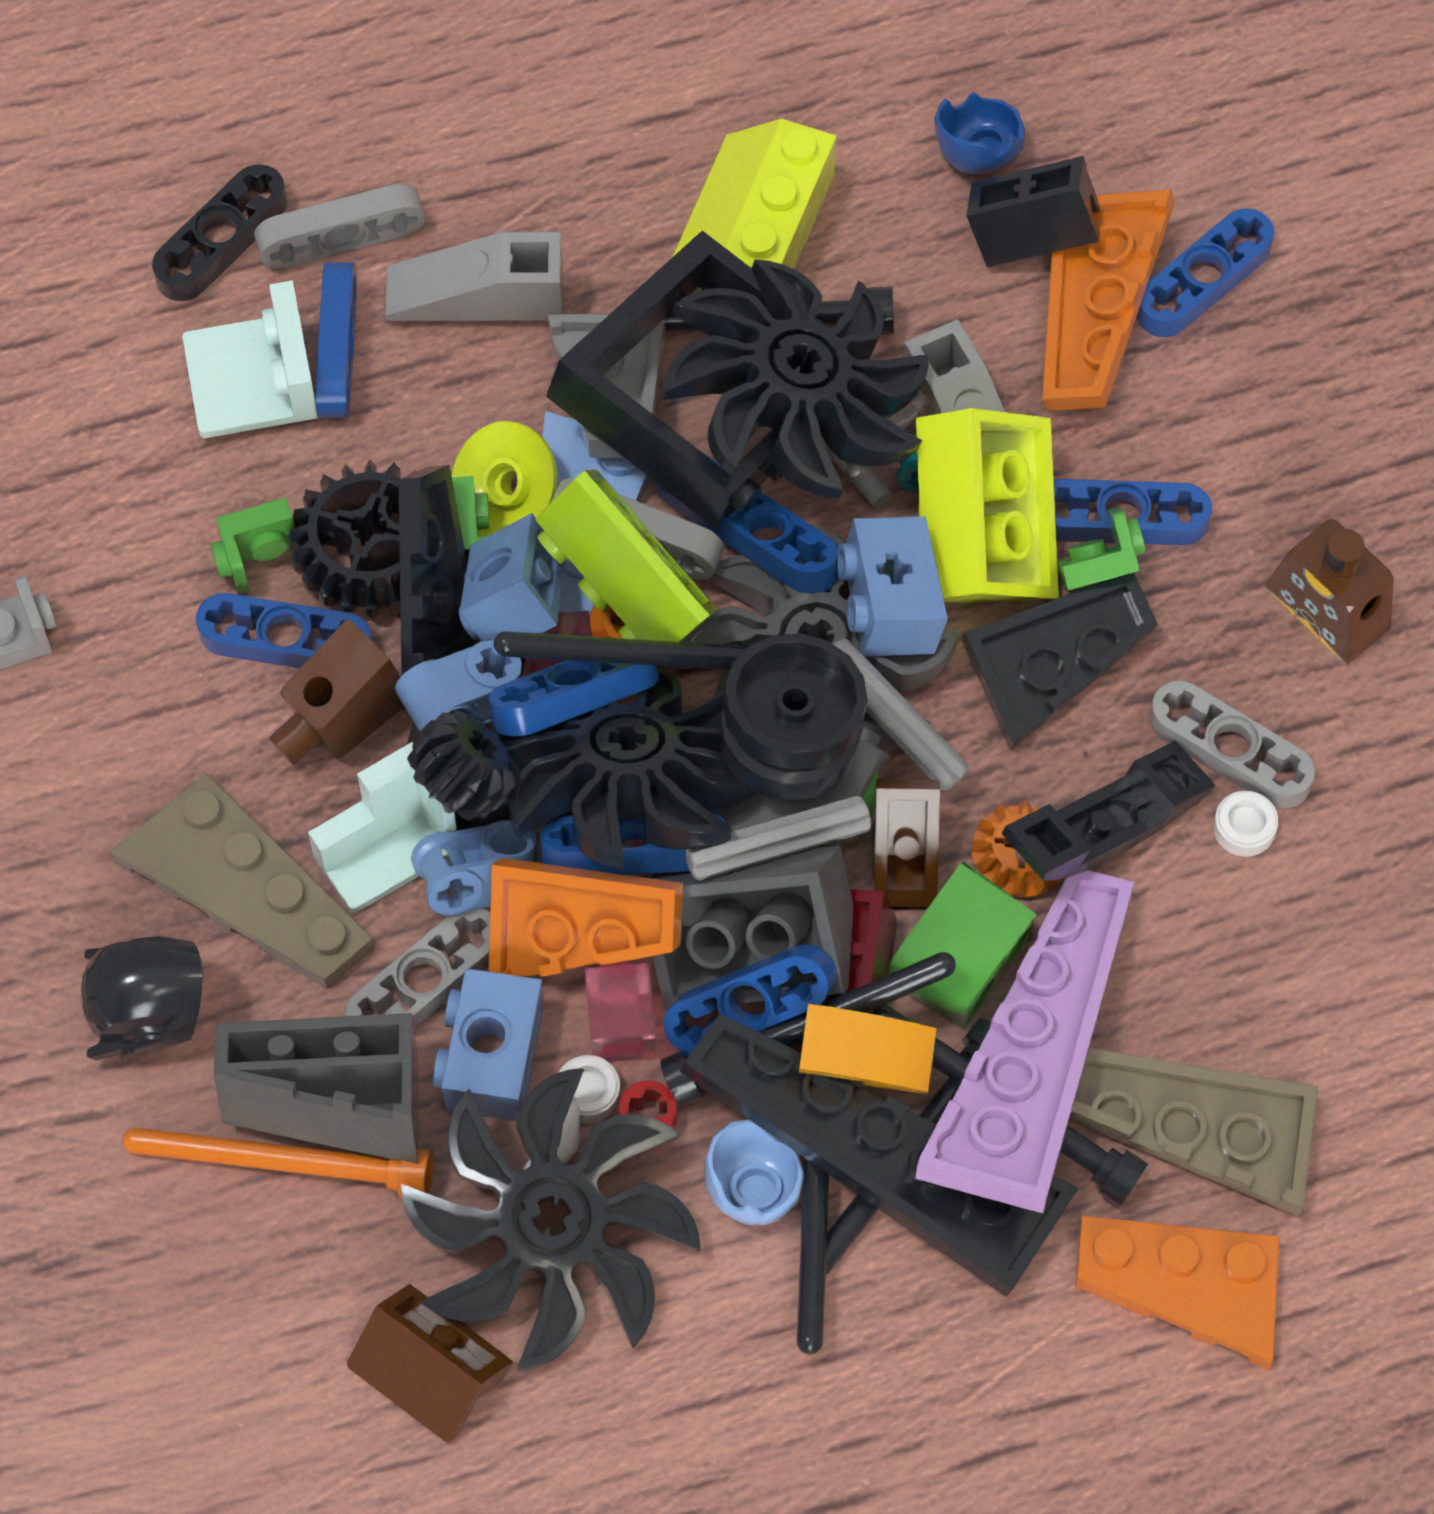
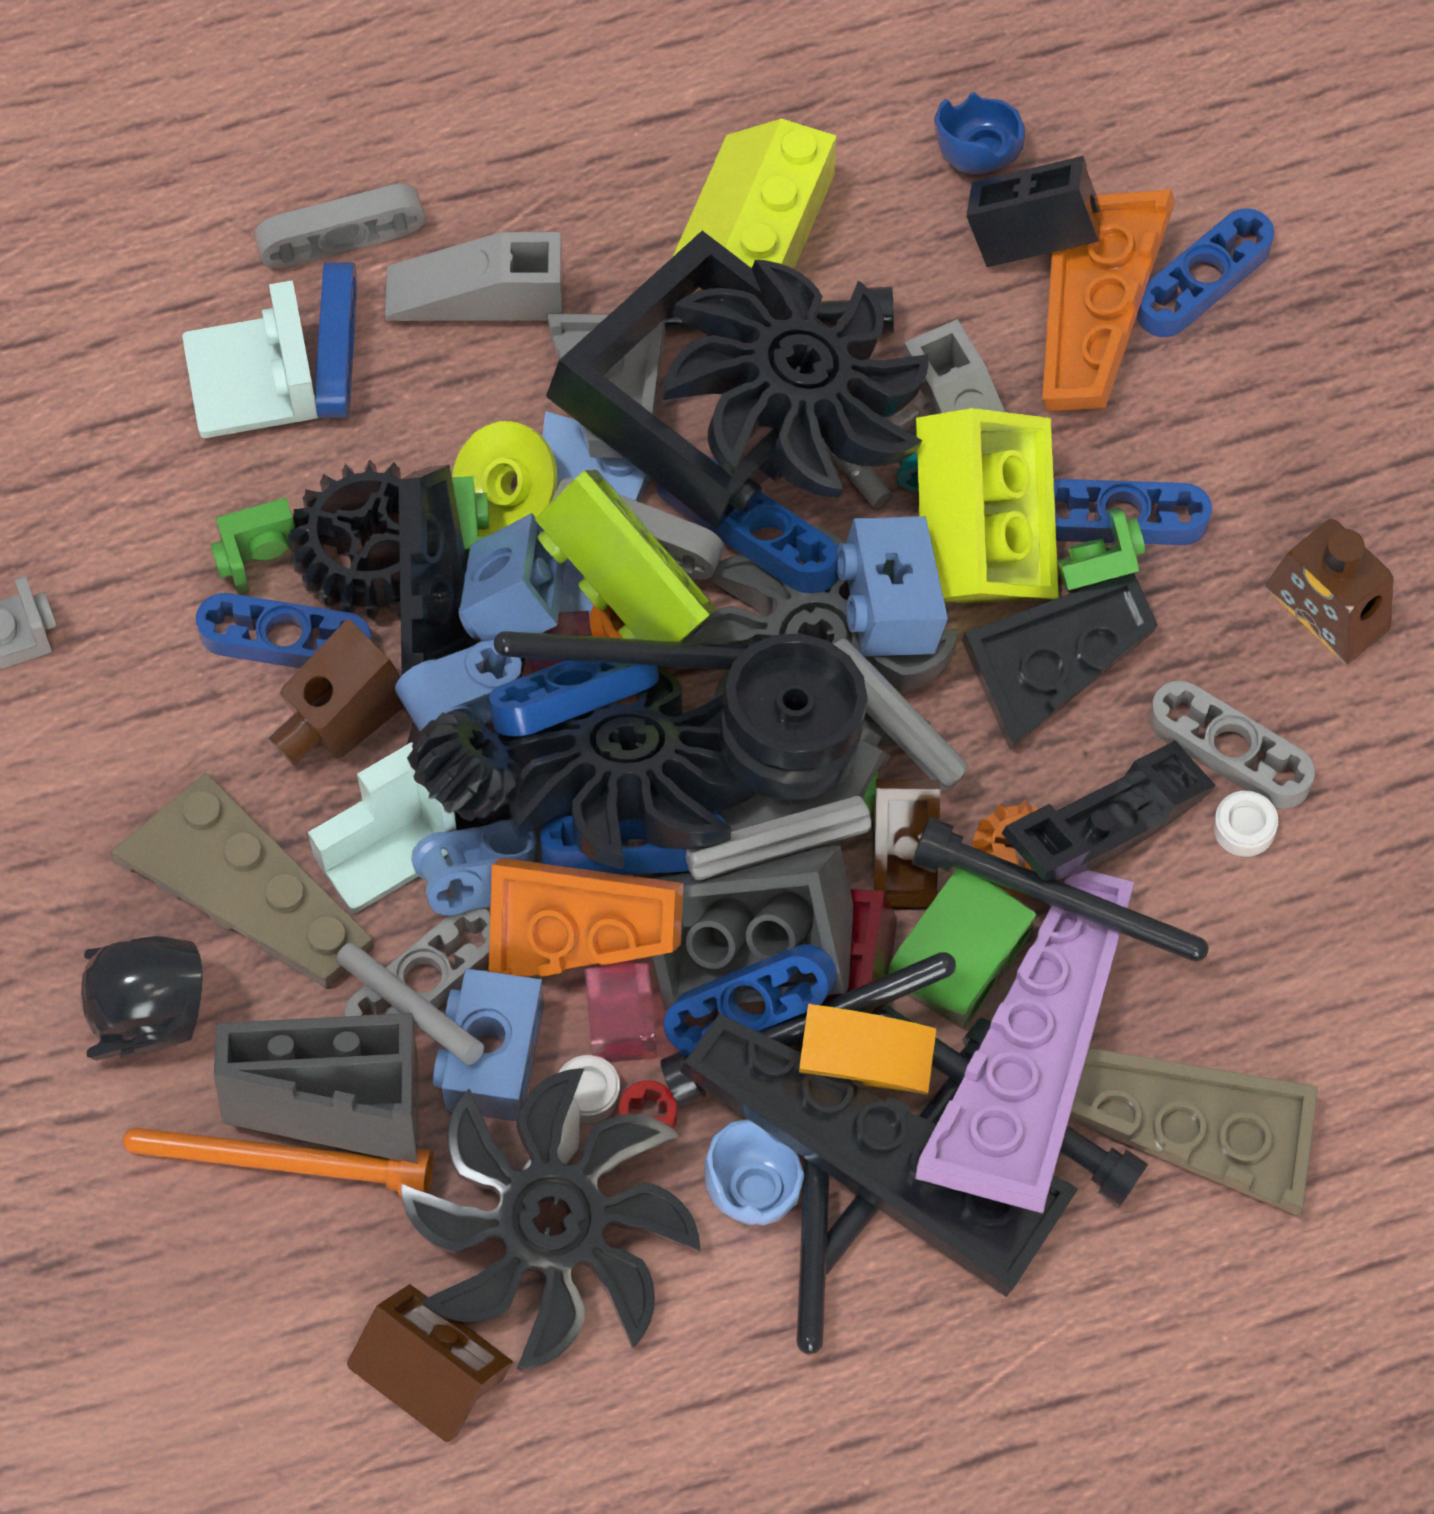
black beam [152,164,287,301] -> none
orange wing [1075,1216,1279,1371] -> none
none -> light grey bar [337,943,484,1065]
none -> black piece [911,816,1209,962]

